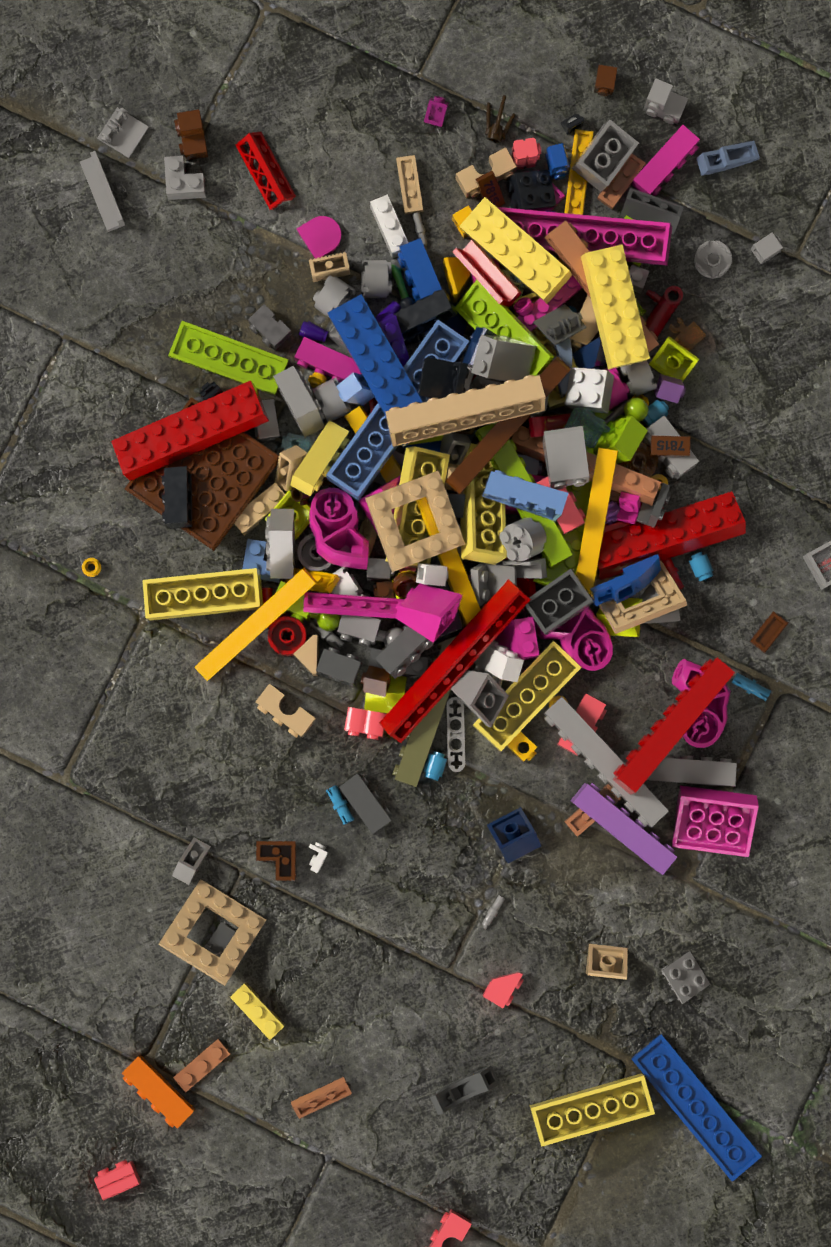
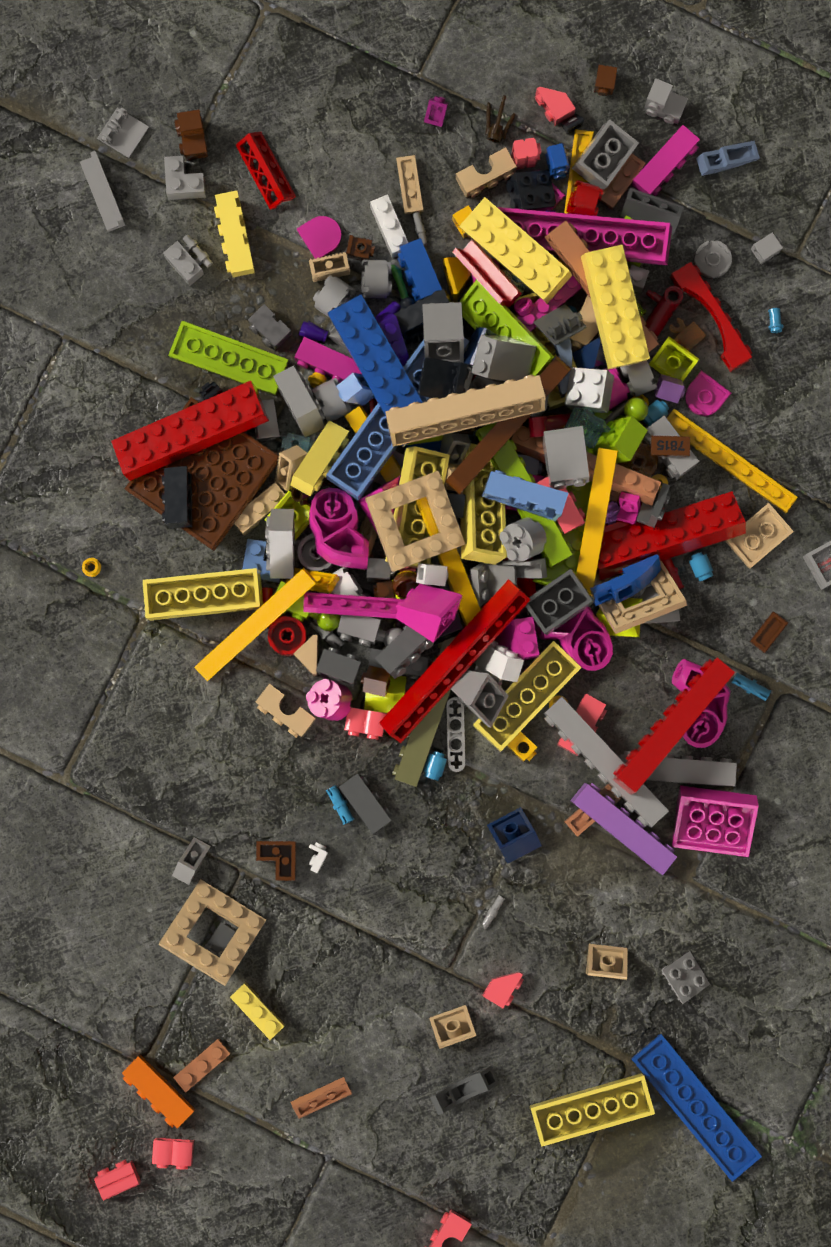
reddish brown tile [475,171,505,207] -> none
none -> coral brick [152,1138,194,1170]
none -> light grey brick [163,235,213,286]
none -> light yellow wedge [214,191,255,277]
none -> brick [306,679,352,721]
none -> reddish brown brick [346,235,375,261]
none -> light grey slope [423,302,464,363]
none -> tan slope [429,1005,476,1049]
none -> coral slope [535,87,575,126]
none -> red brick [566,180,603,216]
none -> yellow tile [667,409,798,513]
none -> red arch [670,262,752,372]
none -> dark pink tile [685,370,731,416]
none -> tan plate [725,503,794,569]
none -> dark azure pin [768,308,784,333]

